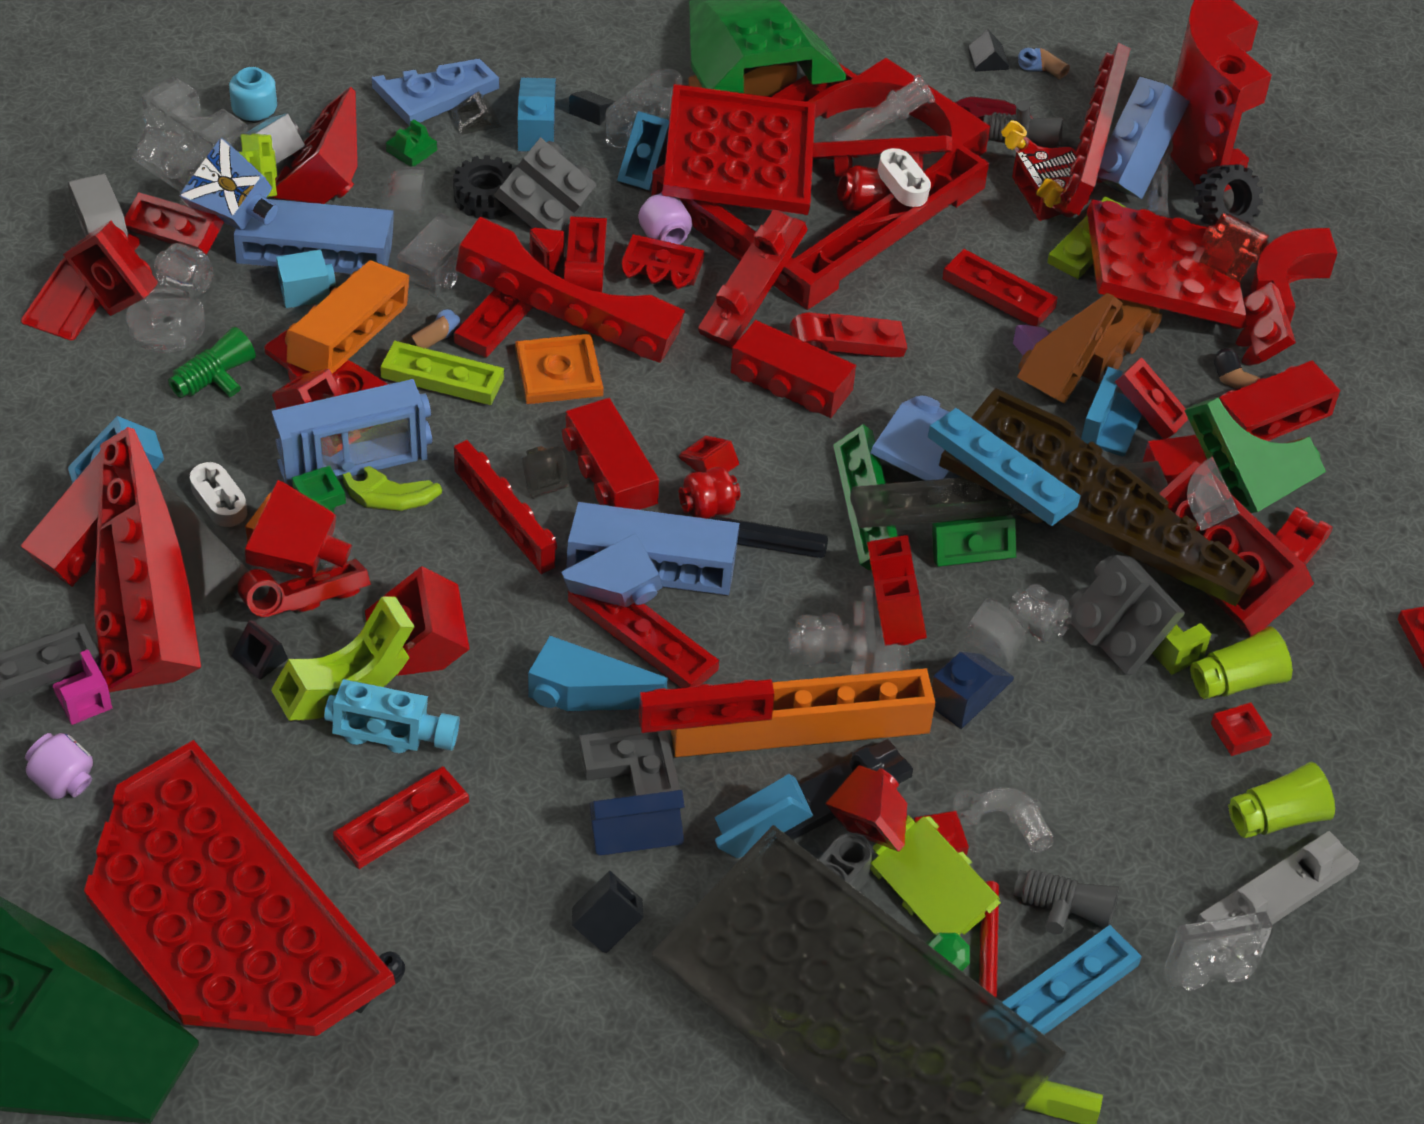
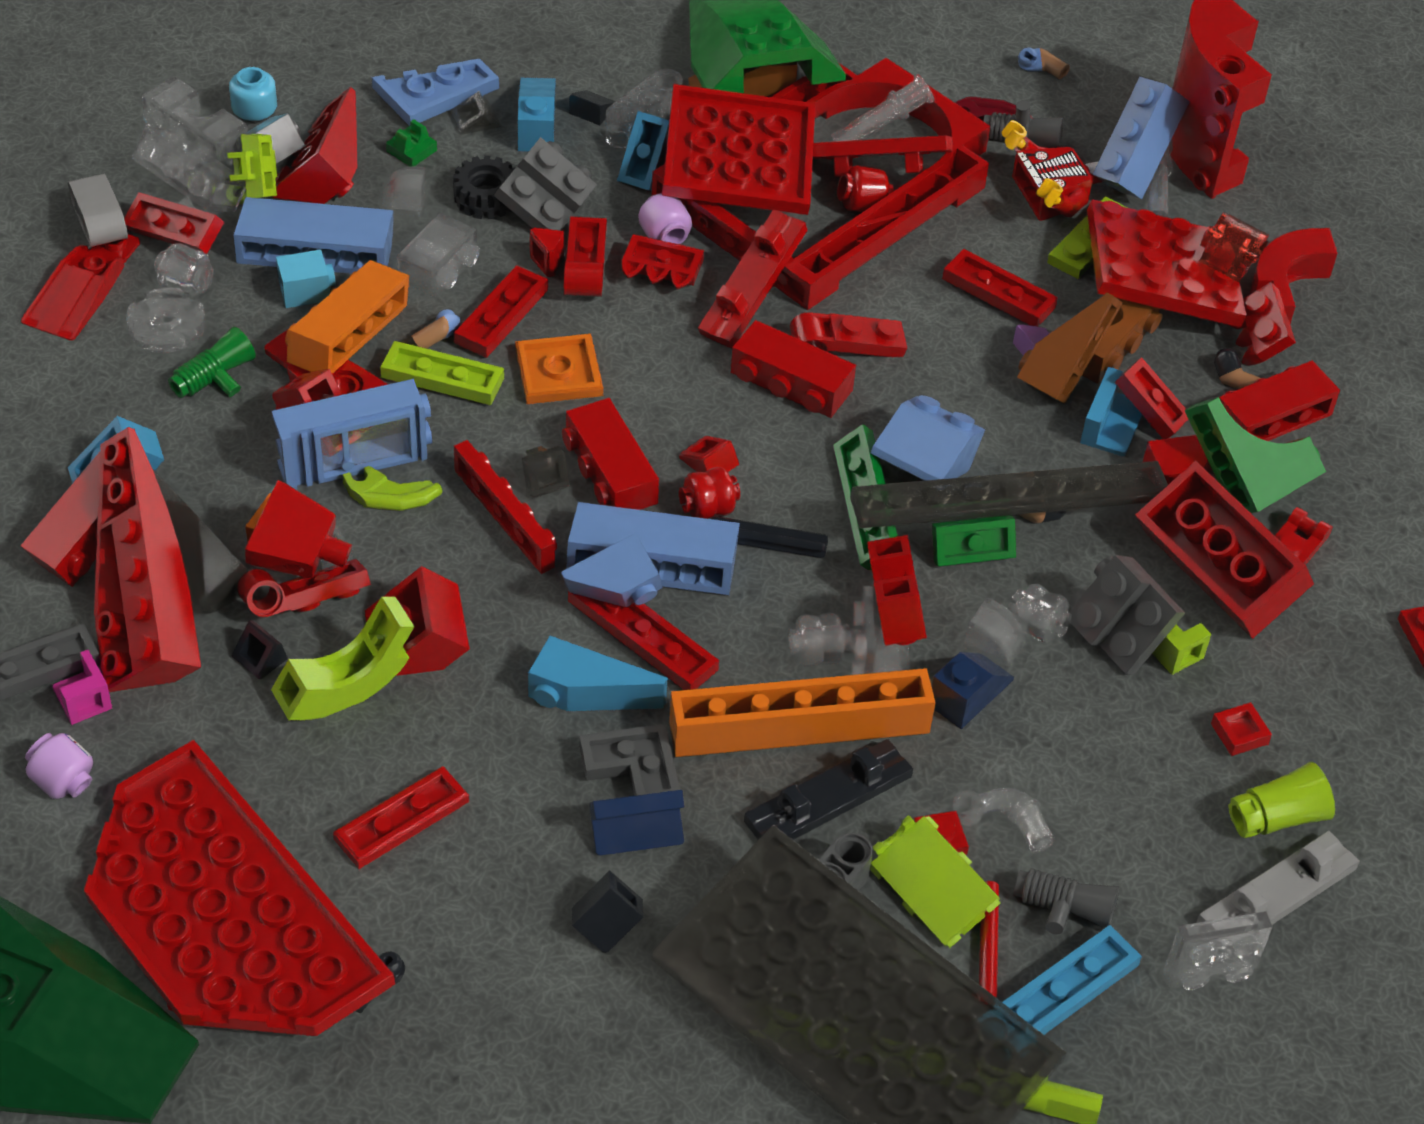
red slope [63,220,158,316] -> none
torso [179,138,278,230] -> none
white beam [190,462,247,527] -> none
green tile [292,465,346,513] -> none
medium azure brick [324,679,460,753] -> none
red arch [456,217,685,363] -> none
red plate [639,679,775,733] -> none
dark azure panel [715,774,813,858] -> none
red slope [825,765,908,852] -> none
white beam [878,148,931,207] -> none
green tile [925,932,970,976] -> none
dark azure plate [927,408,1081,526] -> none
dark brown wing [939,388,1256,606] -> none
black slope [968,29,1009,72] -> none
red plate [1064,43,1131,215] -> none
clear brick [1187,457,1239,531] -> none
lime plant [1190,626,1293,699] -> none
black tyre [1194,165,1263,230] -> none

